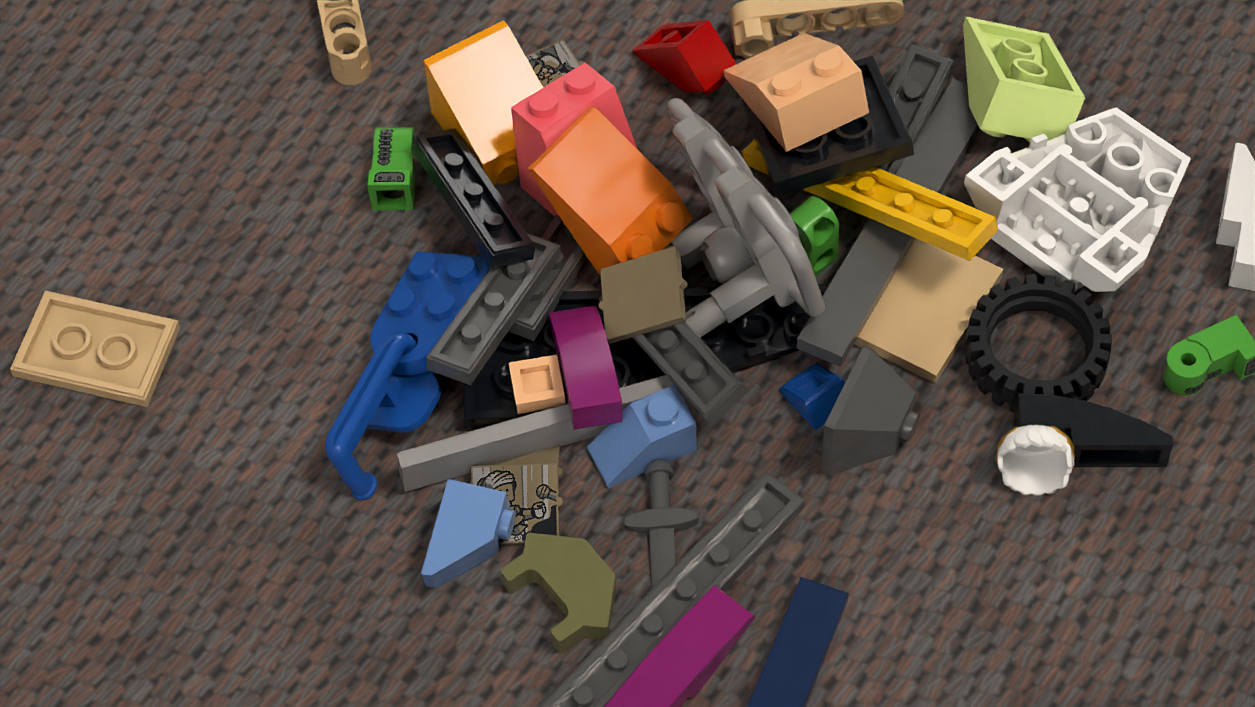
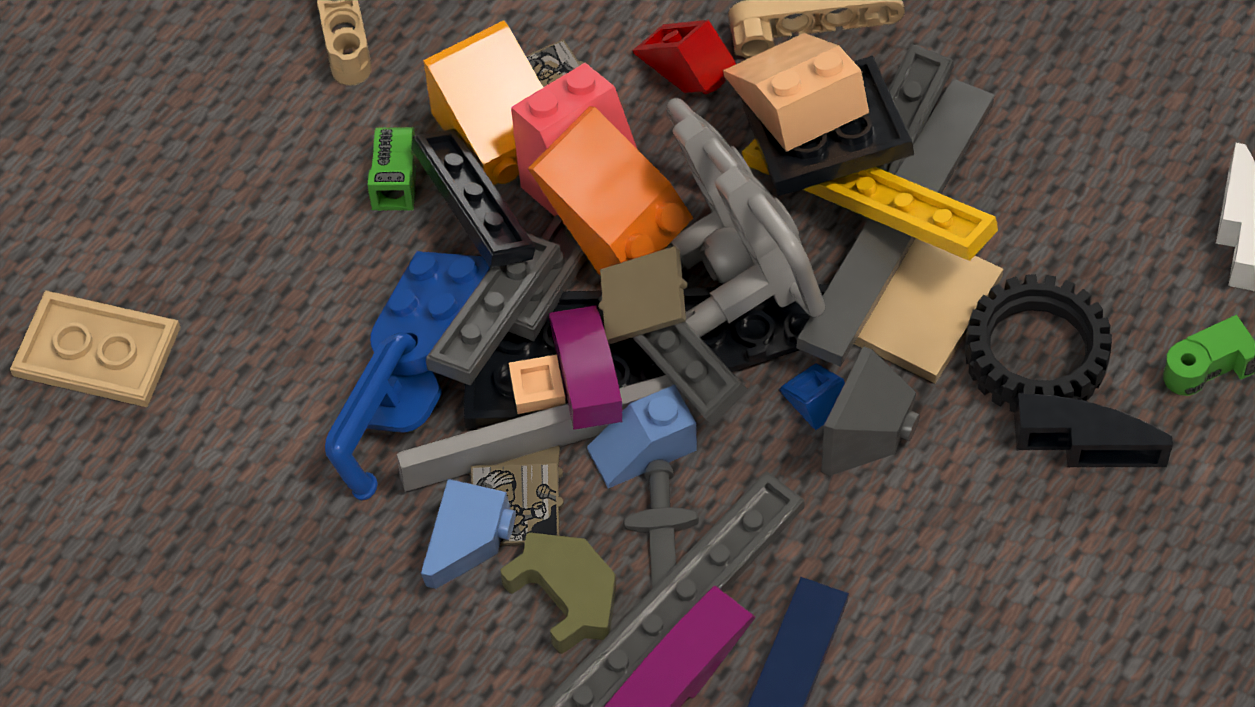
bright green leg [790,196,839,278] -> none
yellowish green slope [963,17,1085,142] -> none
white wedge [964,108,1191,292] -> none
white hair [995,425,1075,496] -> none

